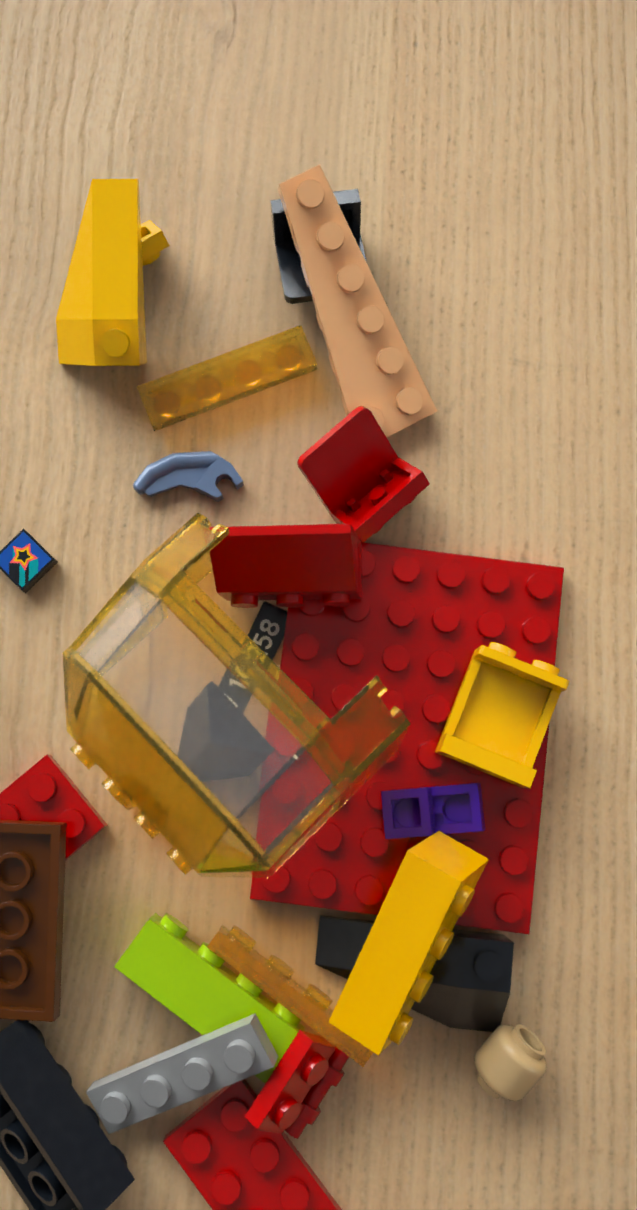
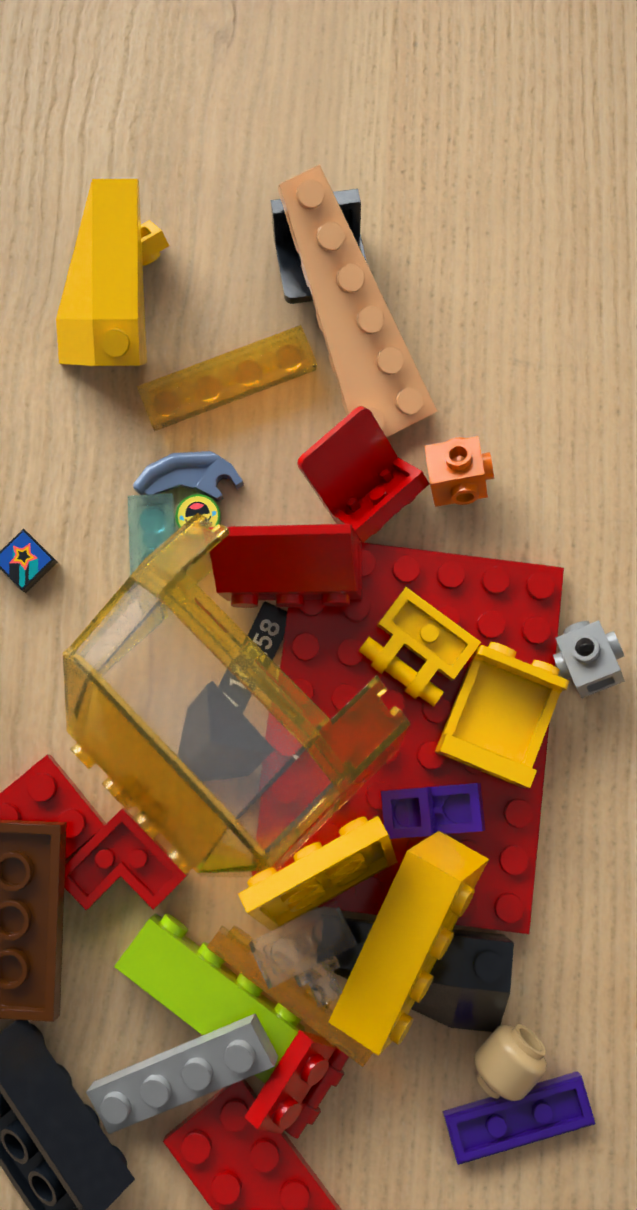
none -> red plate [64,808,189,910]
none -> clear light blue plate [128,493,178,587]
none -> tile [175,494,221,541]
none -> yellow plate [238,816,397,932]
none -> clear hinge [249,900,357,1007]
none -> yellow plate [359,587,481,706]
none -> orange brick [424,436,494,507]
none -> dark purple tile [442,1071,596,1165]
none -> light grey brick [553,620,625,698]

